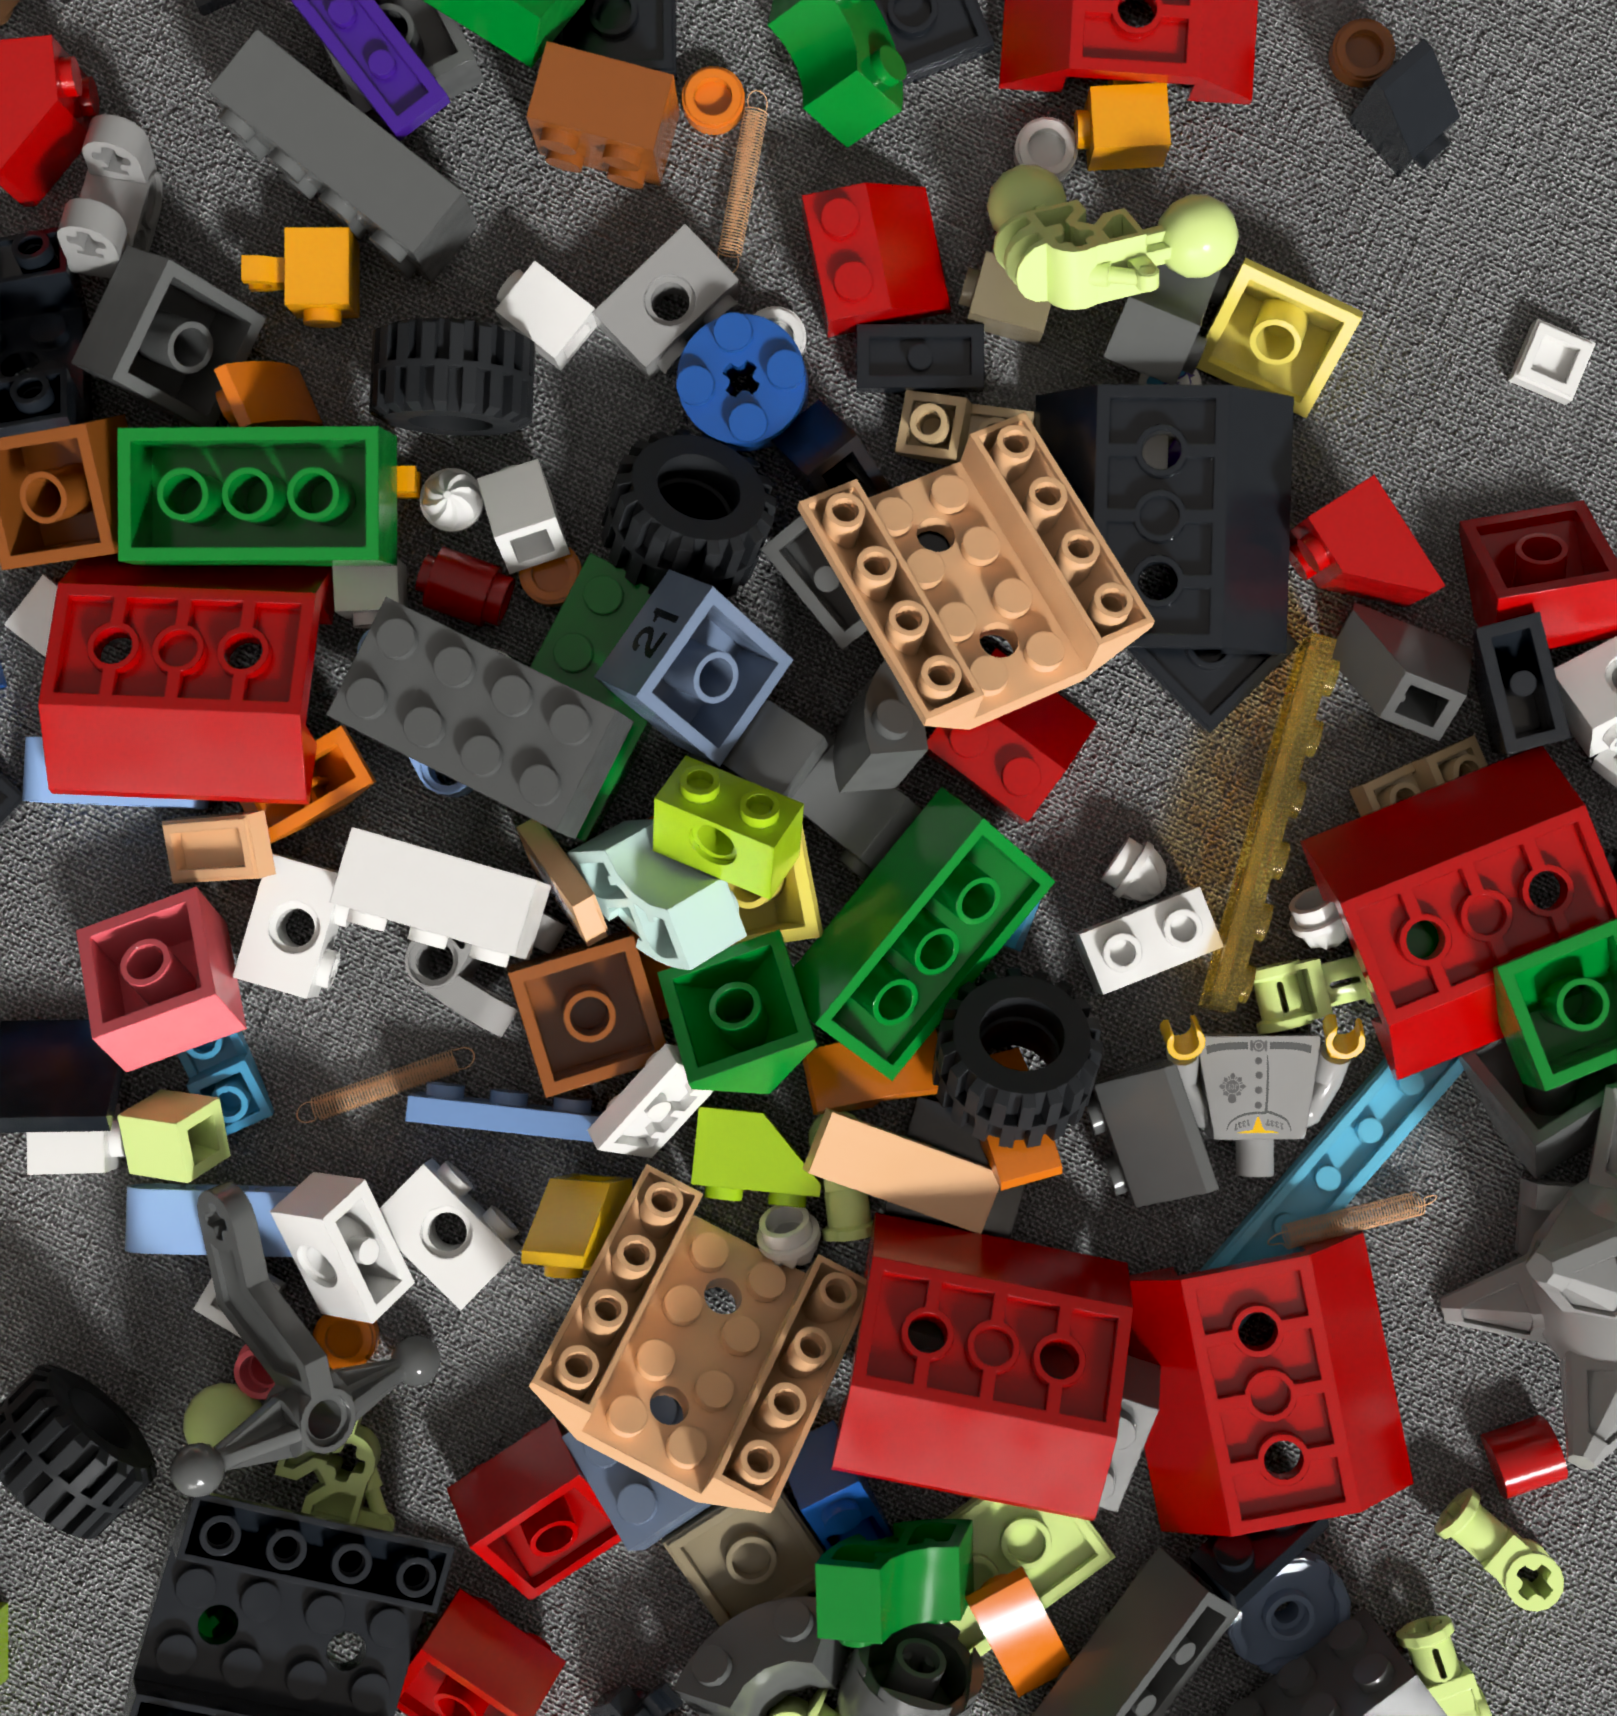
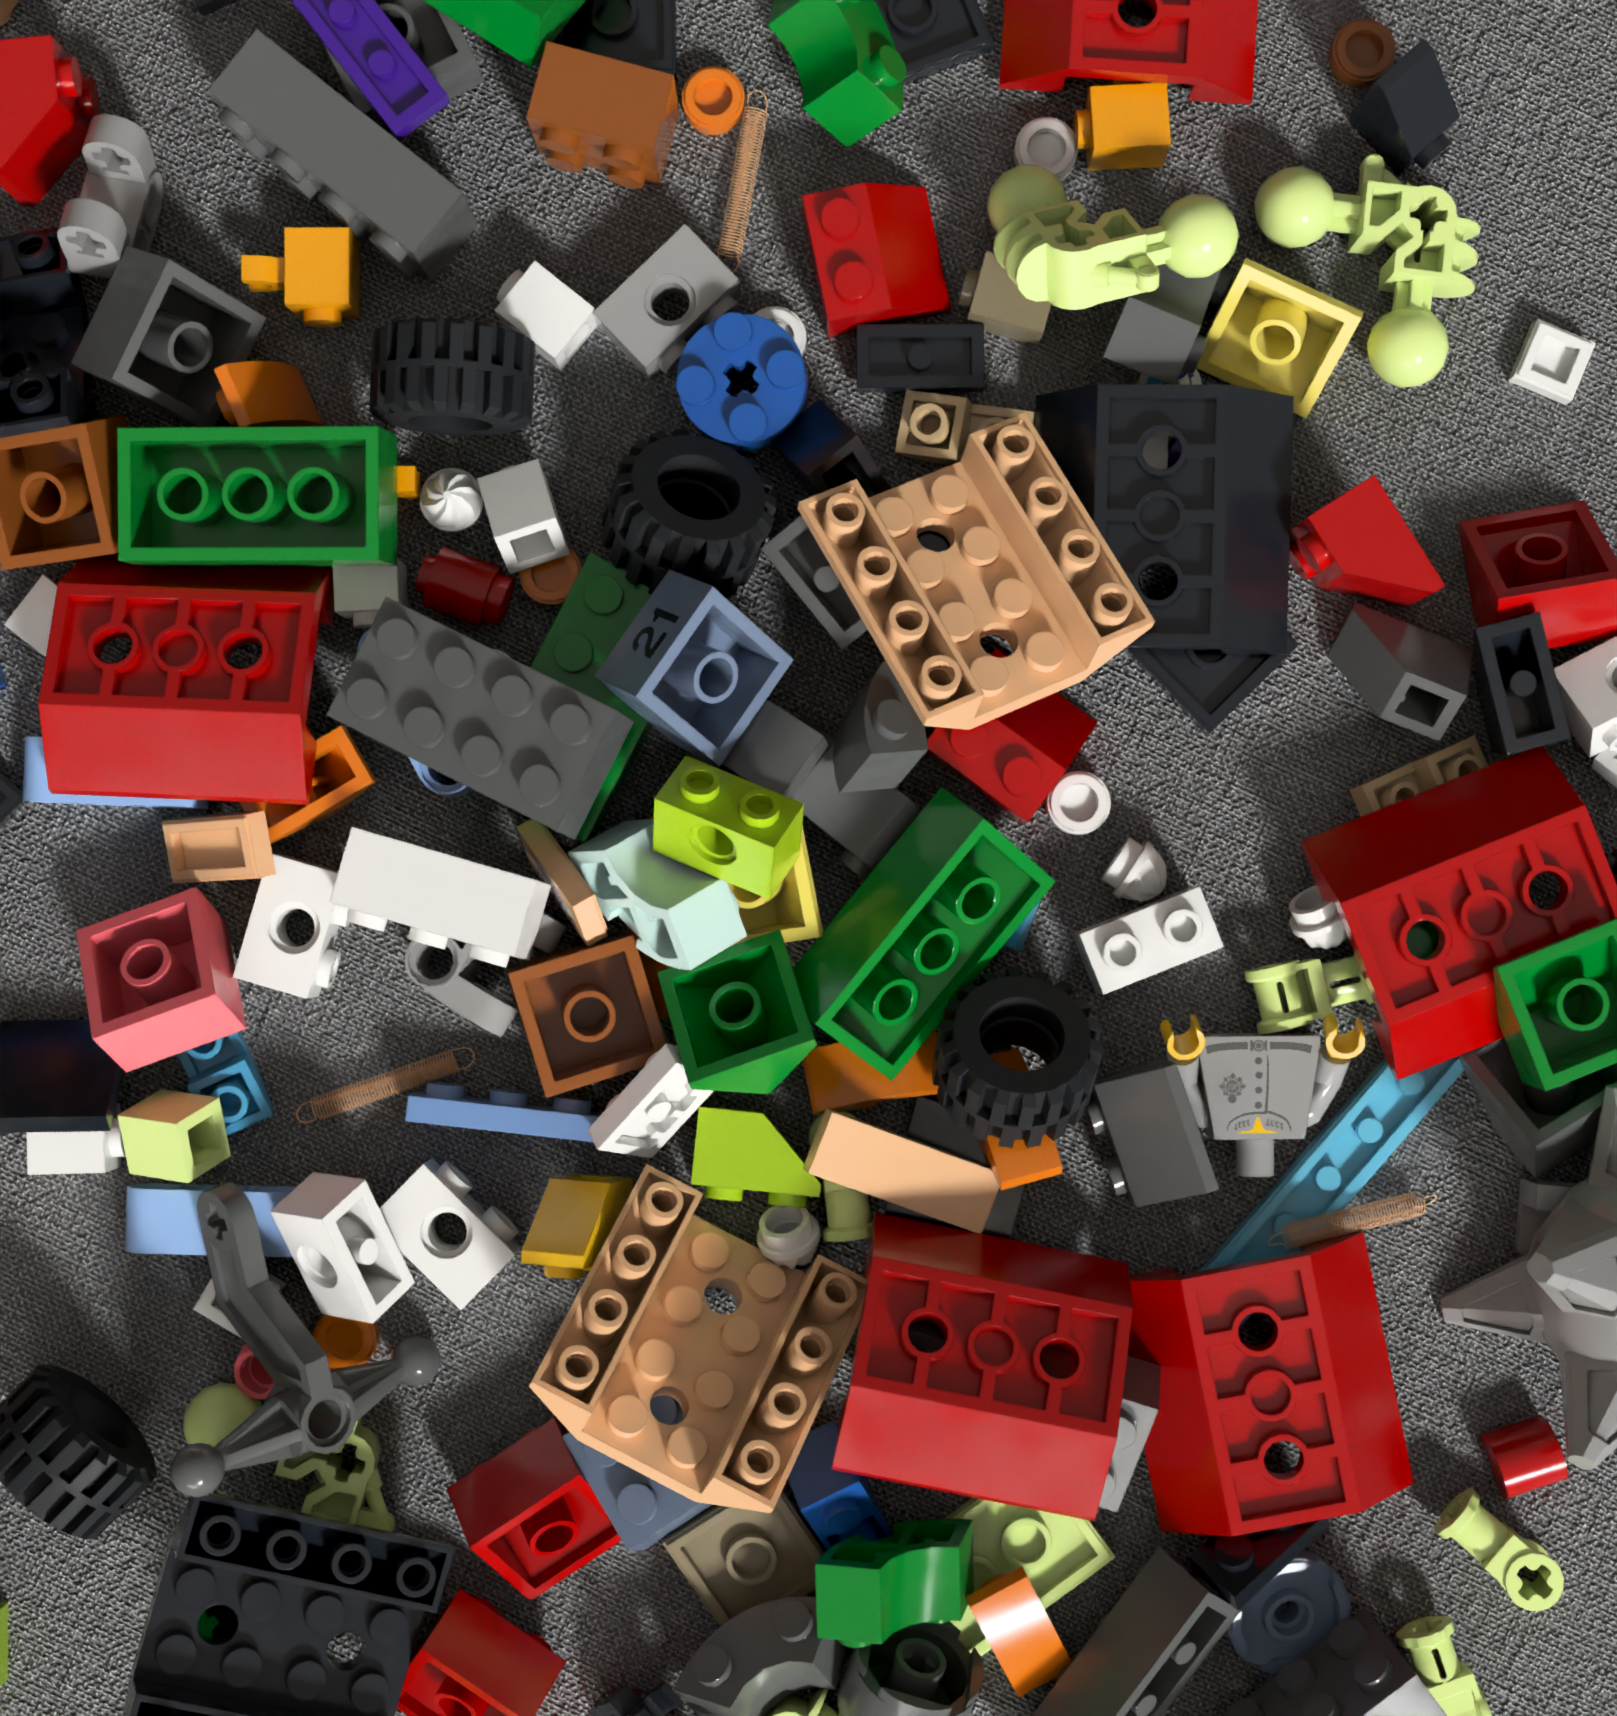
clear yellow plate [1198,632,1340,1013] -> none
none -> white tile [1045,771,1111,835]
none -> yellowish green piece [1254,154,1481,388]

